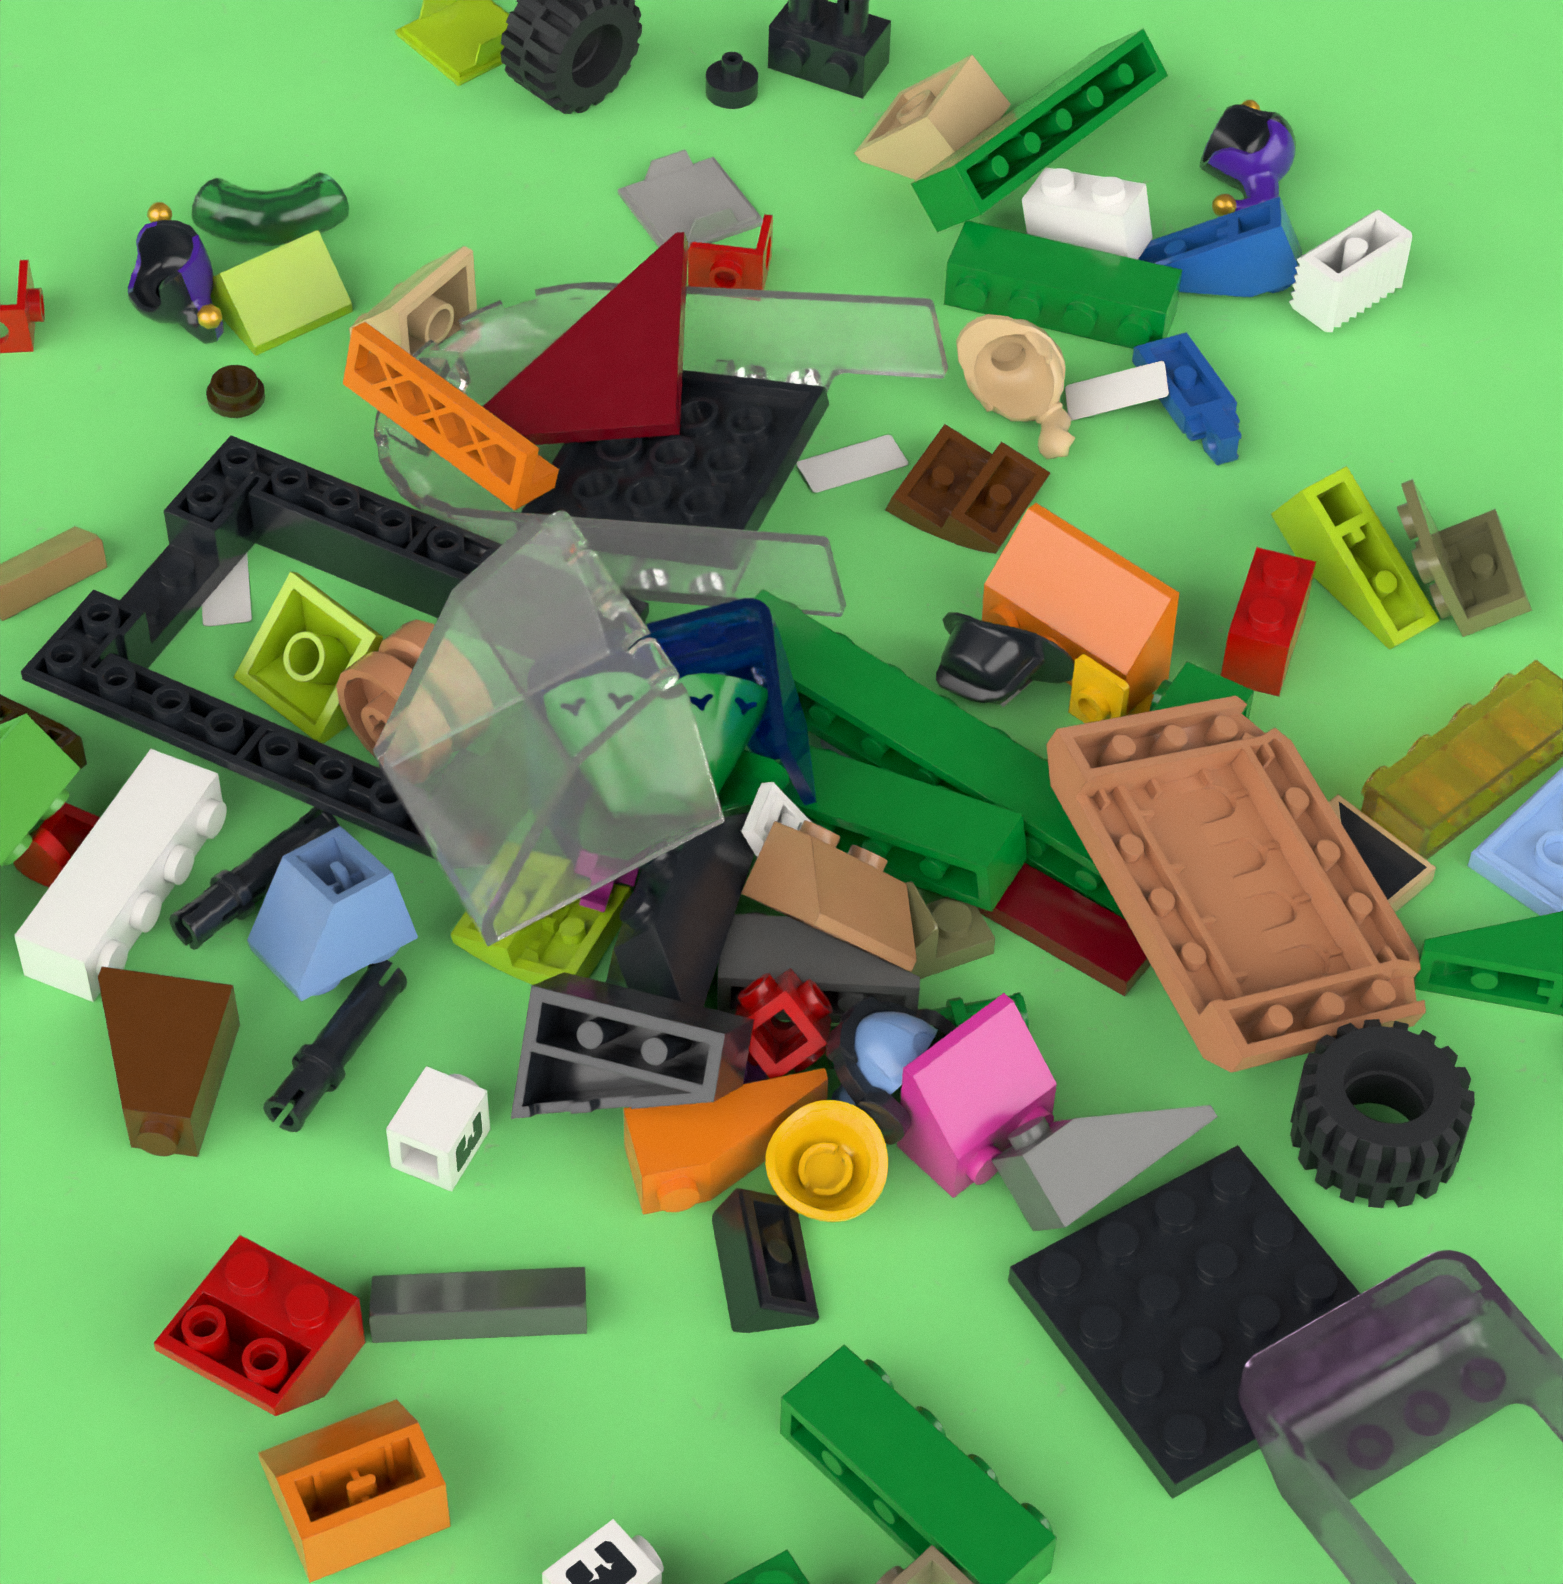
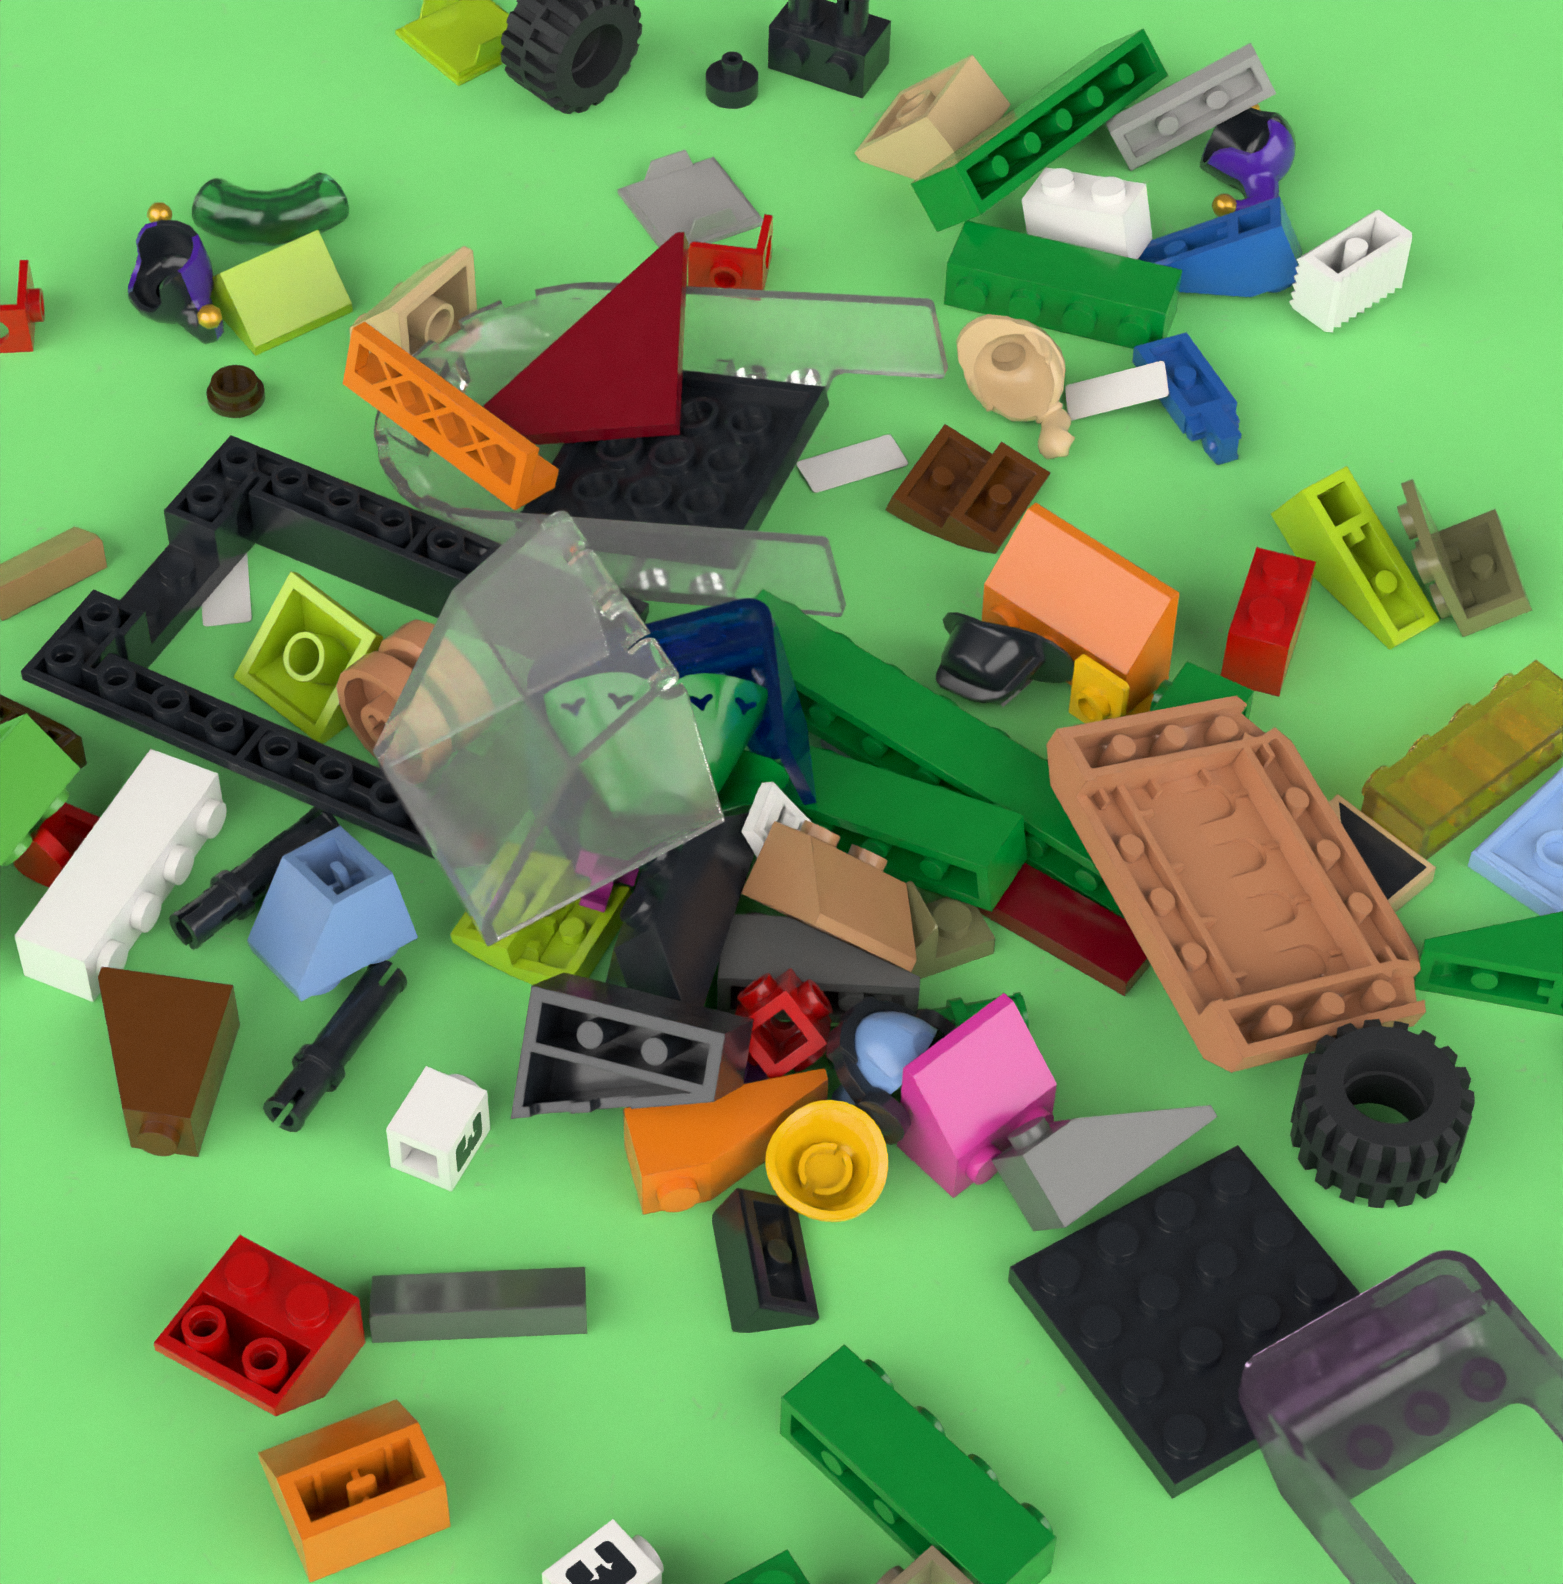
none -> light grey plate [1105,43,1276,171]

